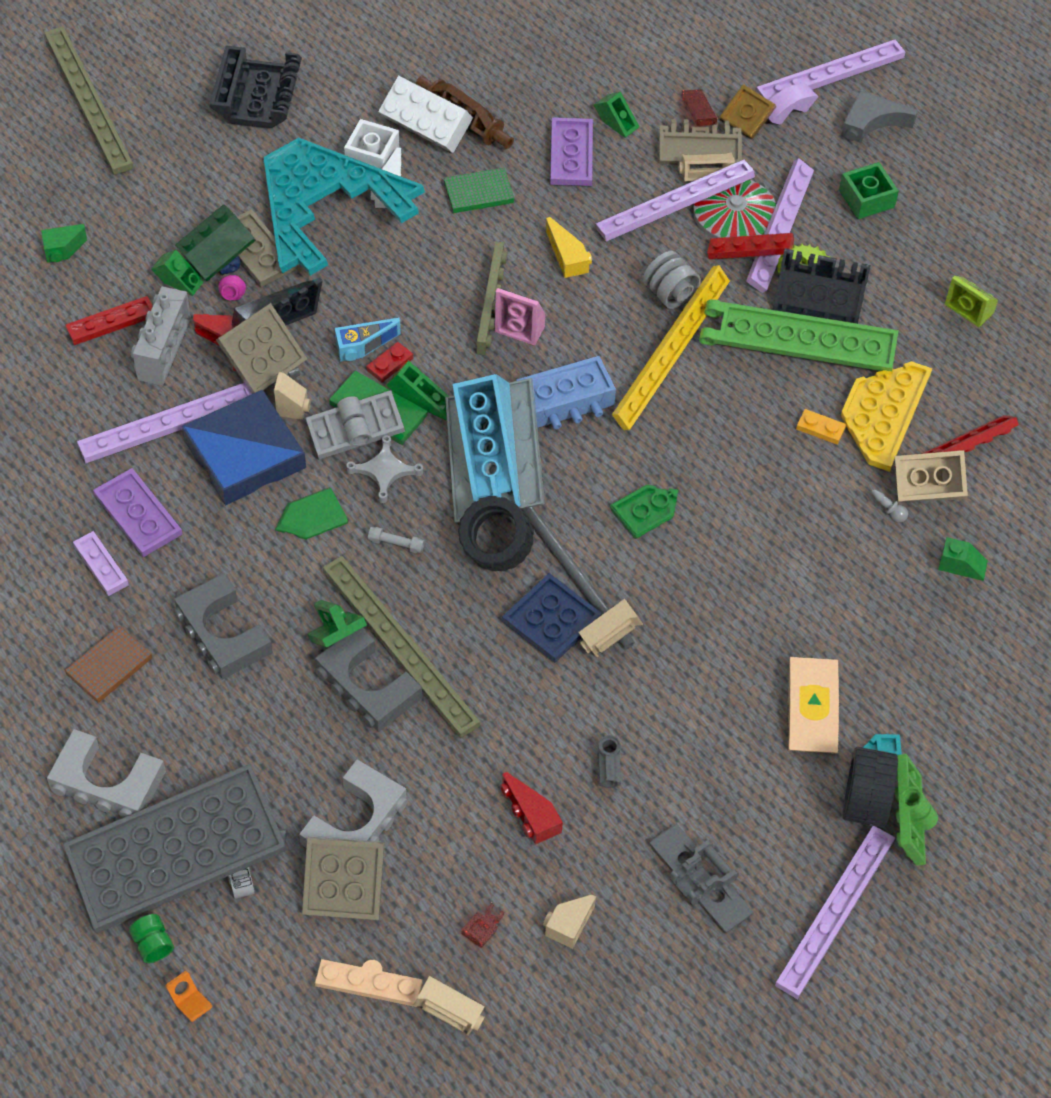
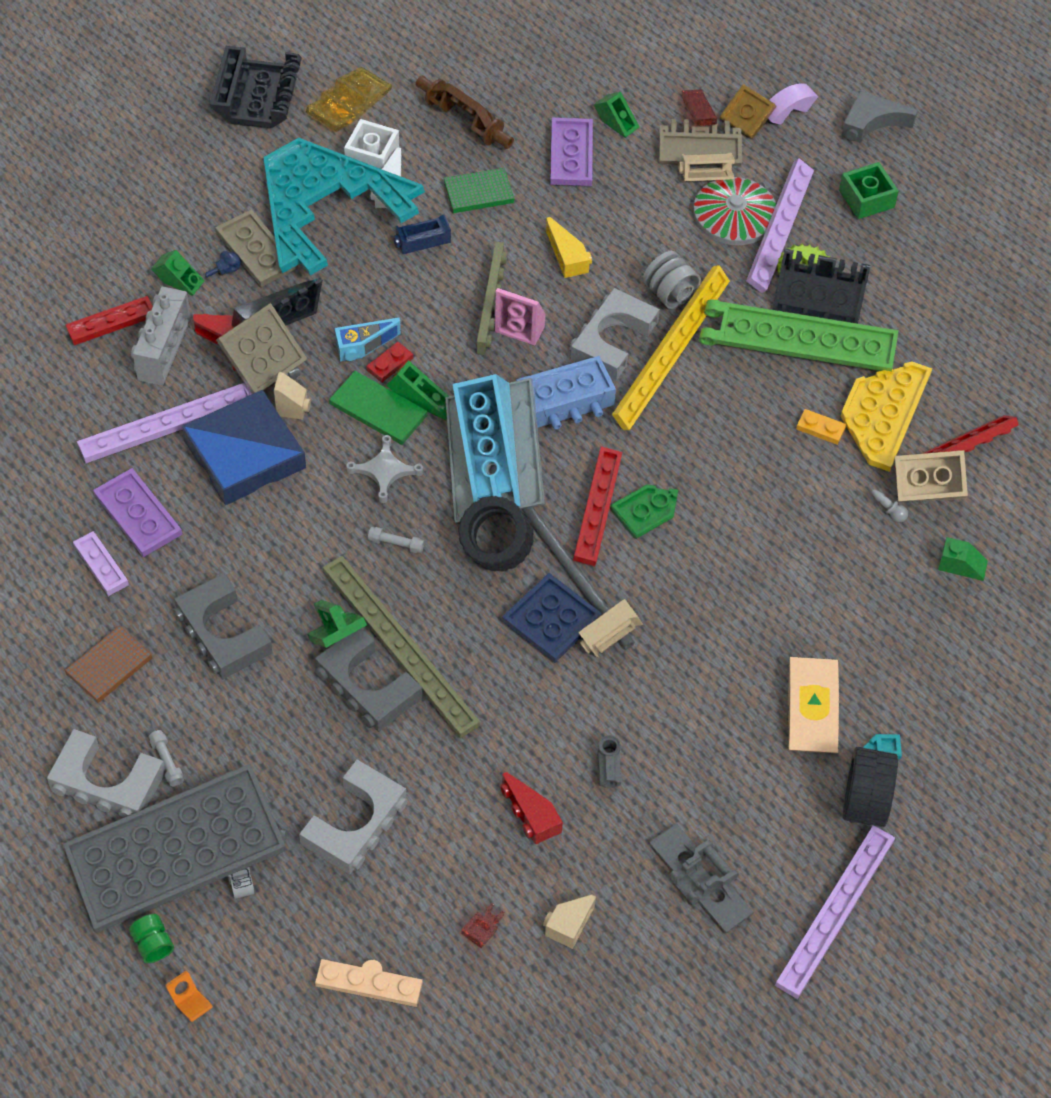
green slope [41,224,87,263] -> none
olive plate [44,27,134,175] -> none
dark green slope [175,204,256,281] -> none
dark pink animal [218,275,246,301] -> none
green tile [275,487,348,540] -> none
dark tan plate [302,837,385,920] -> none
light grey plate [306,390,405,459] -> none
white brick [378,75,473,153] -> none
tan window [413,976,485,1036] -> none
lavender plate [596,160,755,241] -> none
red plate [707,233,794,259] -> none
lavender plate [756,40,905,100] -> none
bright green plate [895,754,938,865] -> none
lime slope [945,276,998,327] -> none
none -> light grey bar [149,730,184,787]
none -> clear yellow slope [306,67,392,132]
none -> dark blue window [393,214,451,254]
none -> light grey arch [569,288,660,381]
none -> red plate [573,446,623,566]

